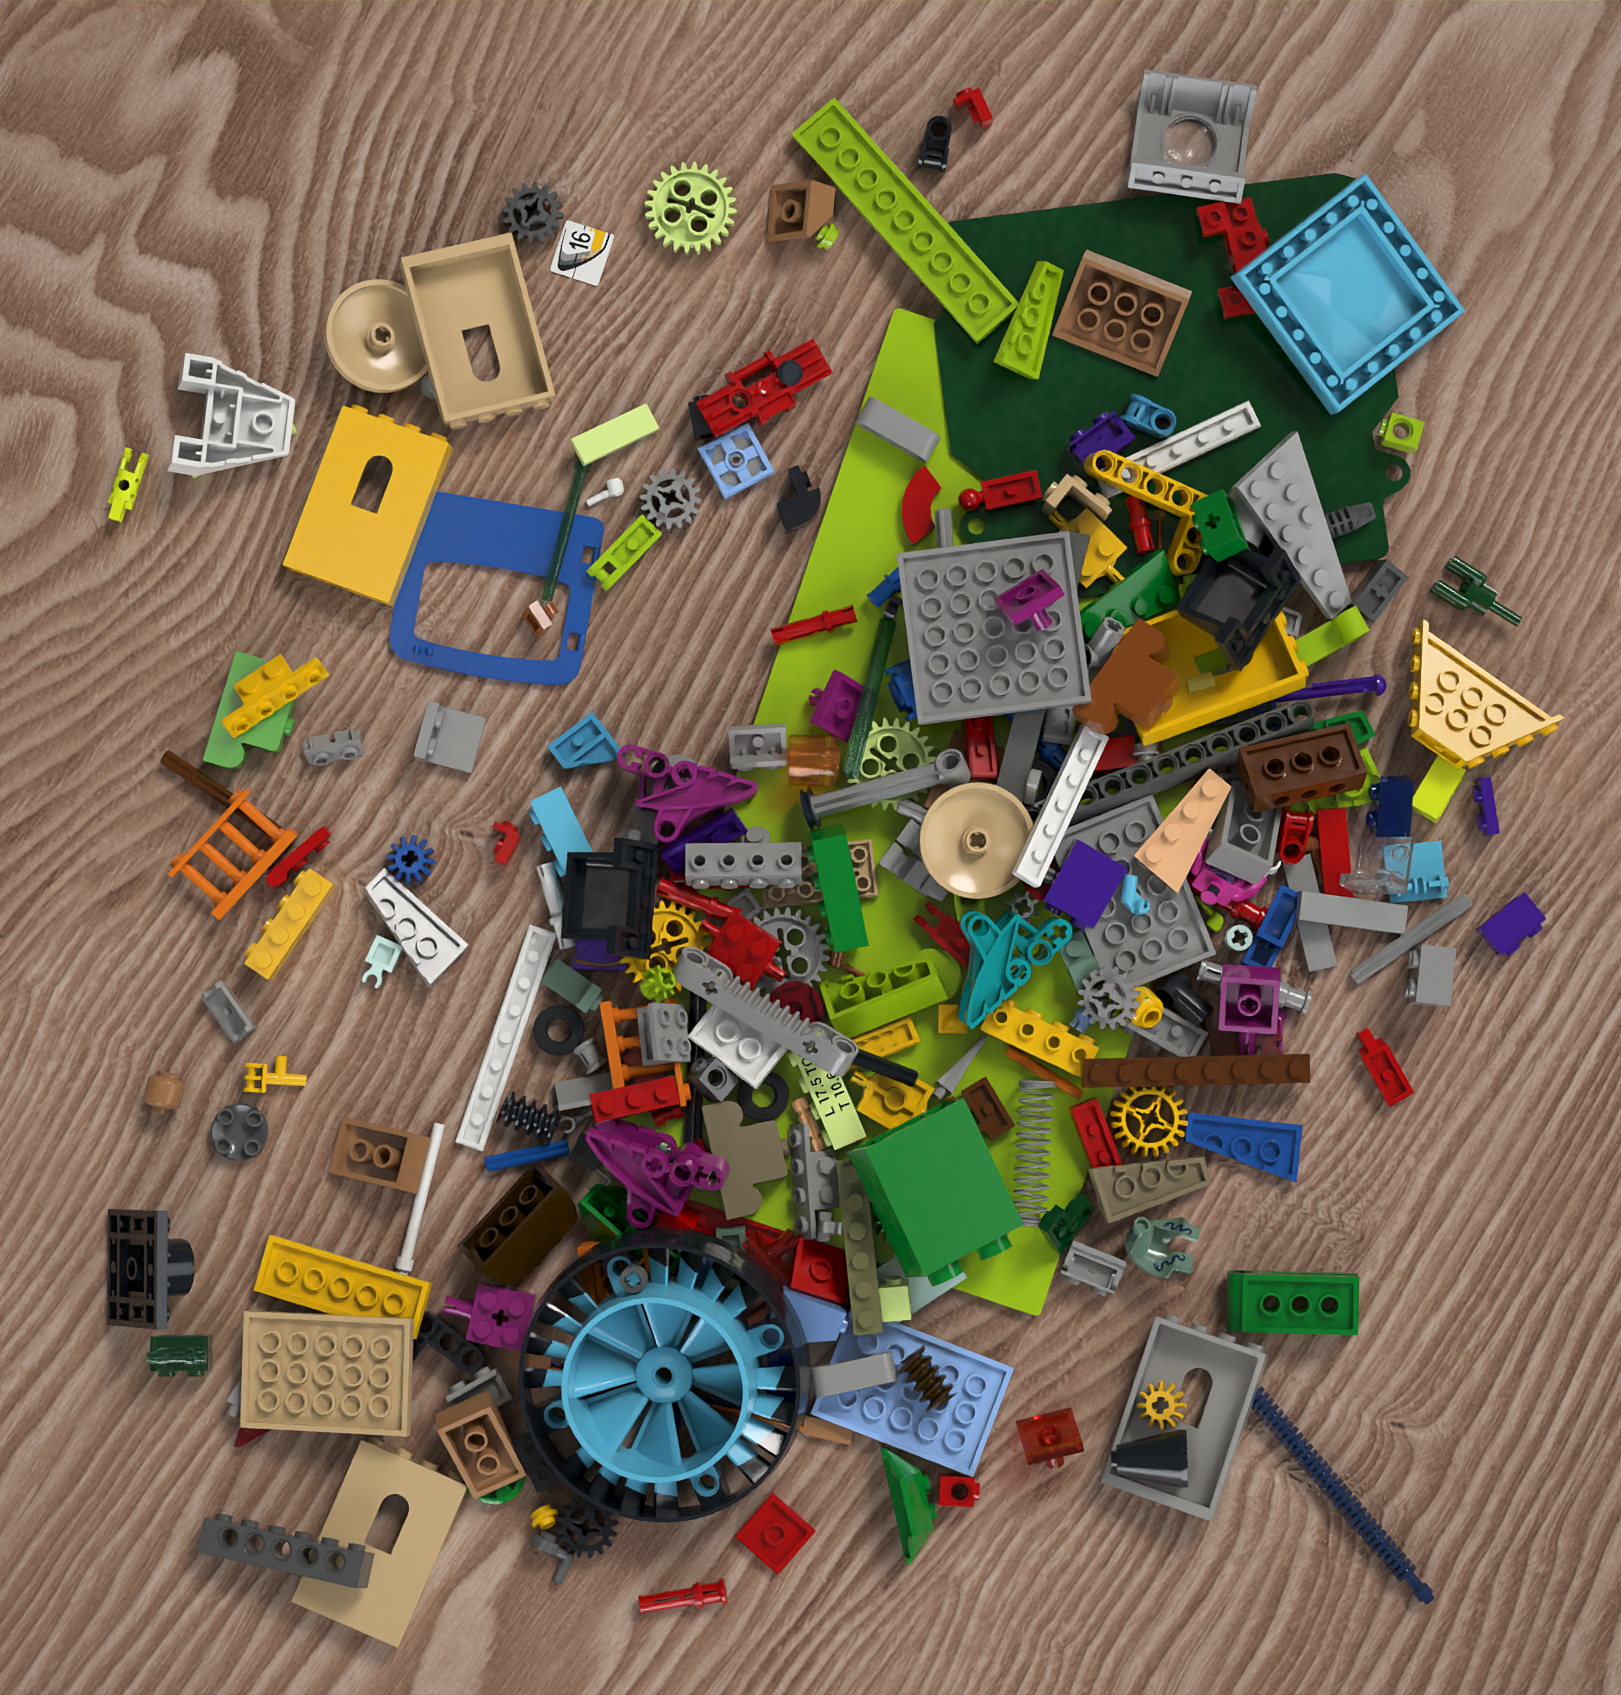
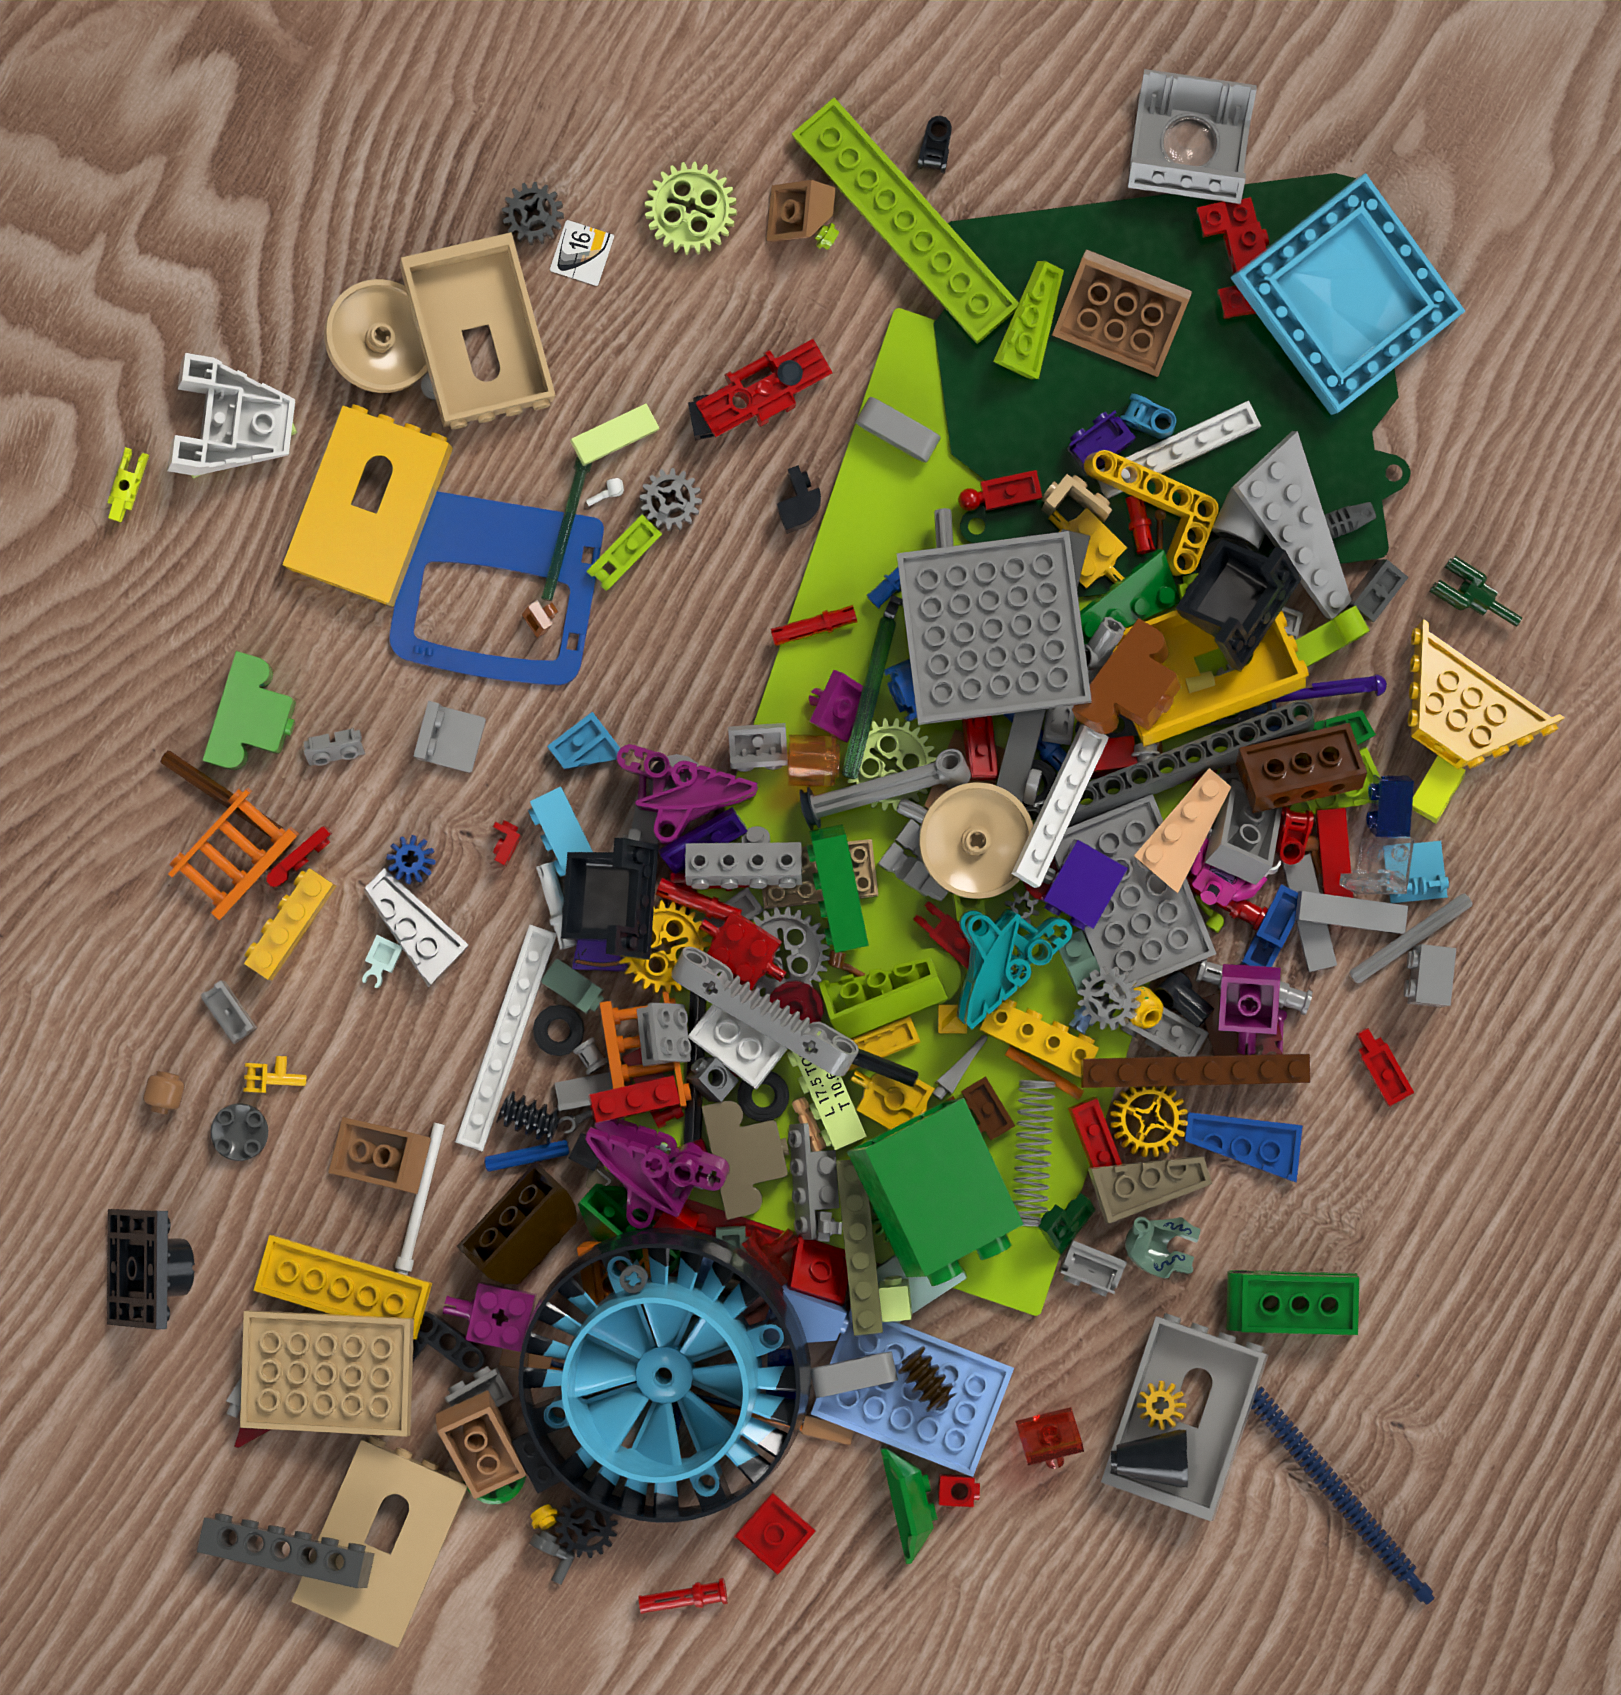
clear green brick [147,1334,212,1377] -> none
yellow bracket [221,654,329,738] -> none
lime gear [640,965,676,1003] -> none
light blue piece [698,422,775,500] -> none
red tile [902,465,942,545] -> none
red bracket [953,88,993,129] -> none
magenta tile [993,569,1065,631] -> none
medium azure arm [1121,875,1150,915] -> none
green brick [1191,489,1249,562] -> none
light aqua bush [1224,925,1253,952] -> none
lime brick [1378,413,1425,454] -> none
dark purple plate [1472,777,1500,837] -> none
dark purple hinge [1476,892,1546,956] -> none

